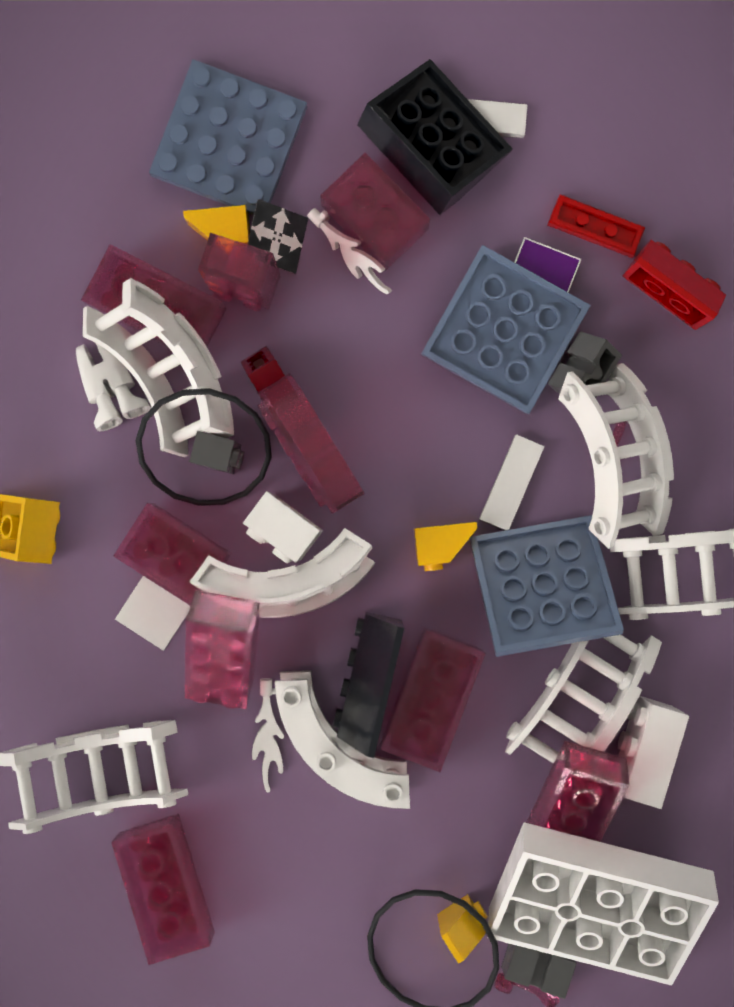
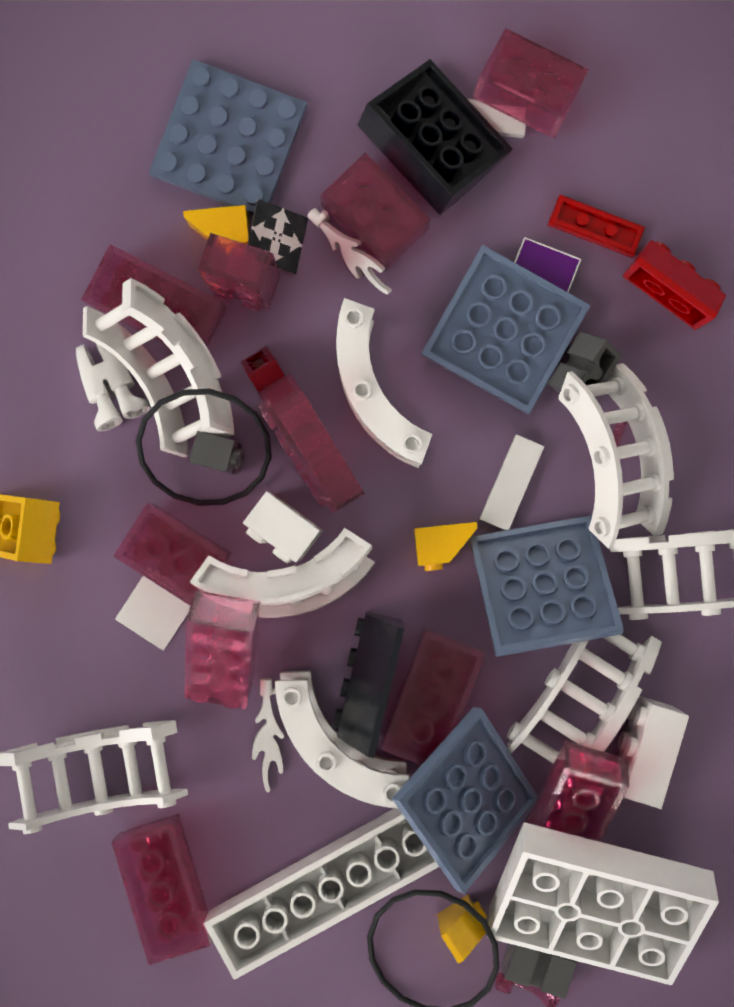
none -> white brick [203,808,439,980]
none -> white fence [336,298,433,468]
none -> sand blue plate [392,707,540,894]
none -> clear pink brick [472,28,589,139]

